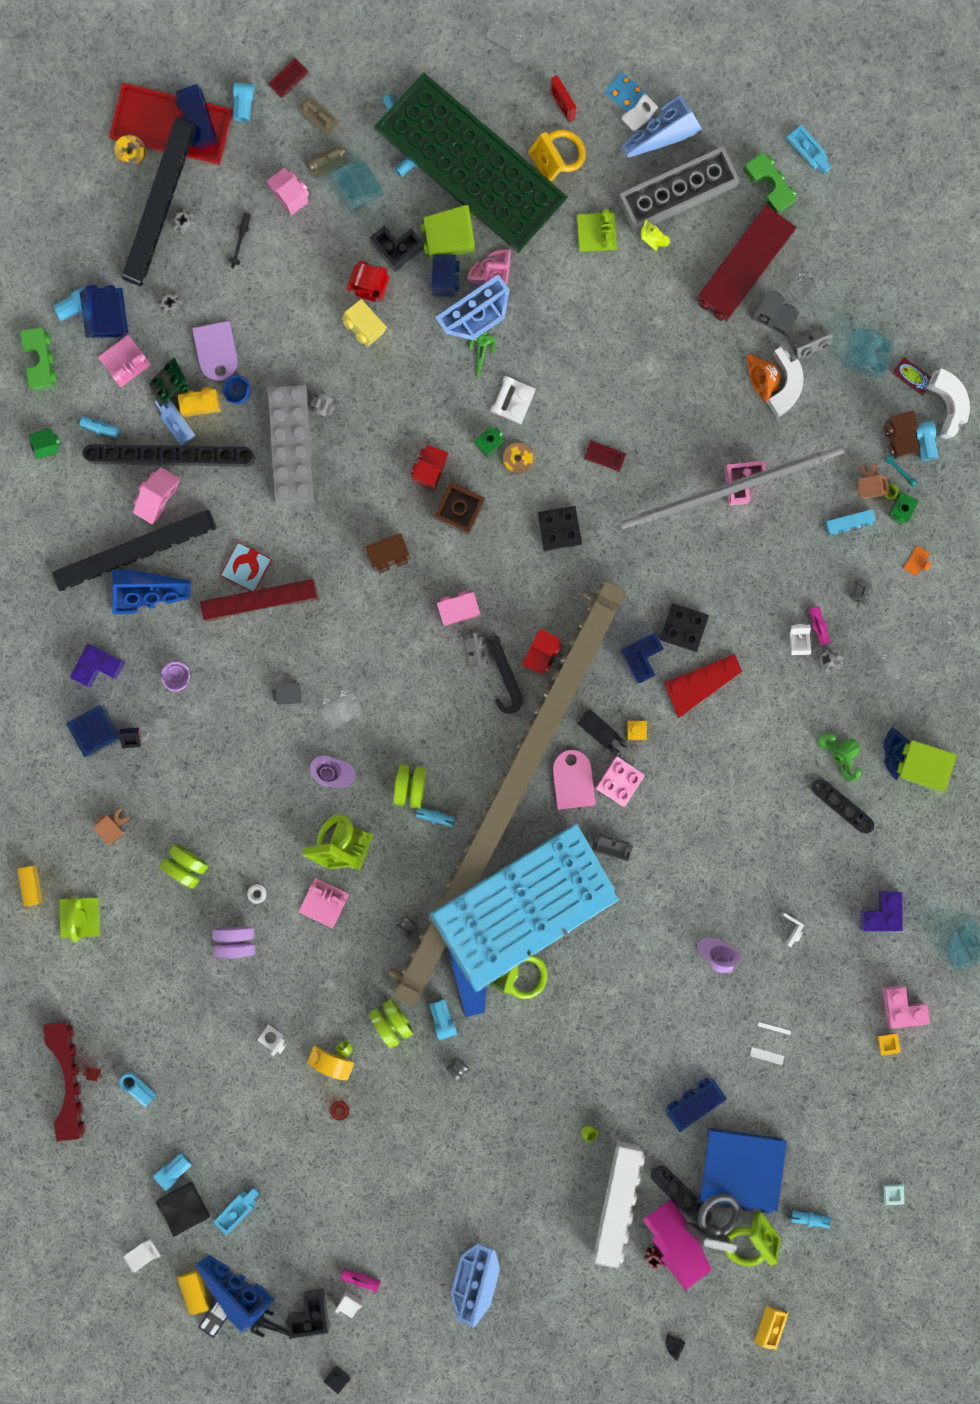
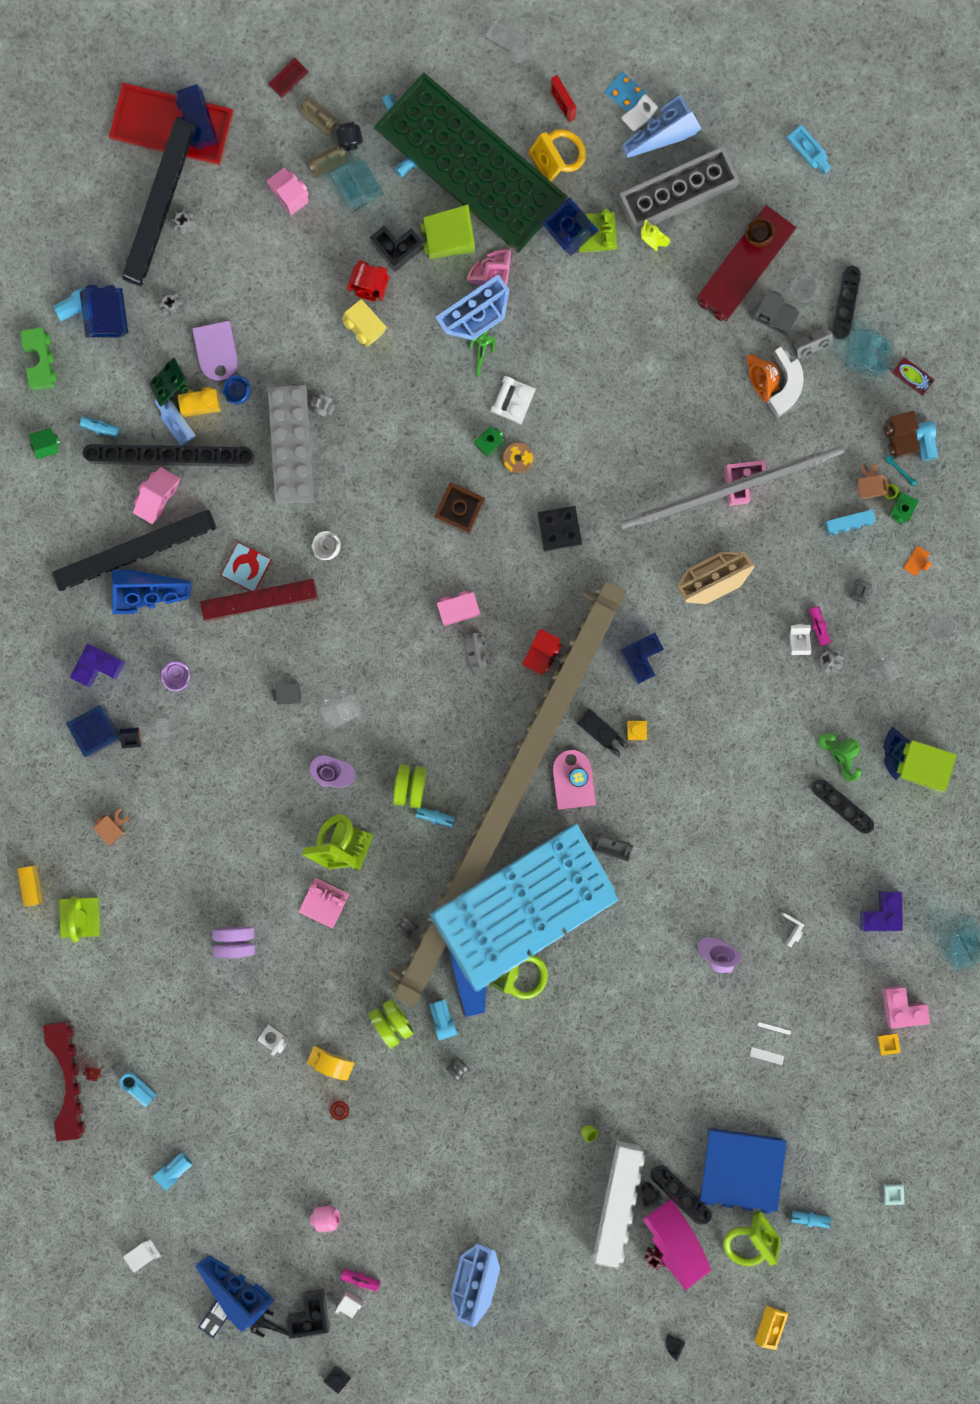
bright pink hinge [98,335,151,387] -> none
clear piece [114,135,146,166] -> none
black brick [156,1182,210,1237] -> none
lime wheel [159,843,209,889] -> none
yellow brick [176,1269,211,1315] -> none
medium azure hinge [213,1186,260,1236] -> none
black piece [229,213,251,269] -> none
medium azure piece [233,82,255,122] -> none
white plate [247,884,267,904] -> none
lime hinge [336,1040,353,1058] -> none
reddish brown brick [365,533,411,573] -> none
red brick [410,445,448,491] -> none
clear blue brick [431,254,460,297] -> none
black piece [486,635,523,714] -> none
dark red tile [584,441,626,472] -> none
bright pink hinge [596,756,645,807] -> none
black brick [660,603,709,652] -> none
red wing [664,654,742,718] -> none
clear blue brick [665,1077,727,1132] -> none
dark grey tile [684,1193,740,1253] -> none
bright green arch [743,152,797,214] -> none
white arch [927,369,970,439] -> none
none -> bright pink head [310,1205,340,1232]
none -> white hair [311,531,341,560]
none -> black head [336,122,363,151]
none -> clear blue brick [541,197,599,256]
none -> tile [569,768,588,787]
none -> black hinge [641,1182,663,1208]
none -> tan wedge [677,552,754,604]
none -> reddish brown hair [745,218,775,247]
none -> black beam [832,266,861,340]

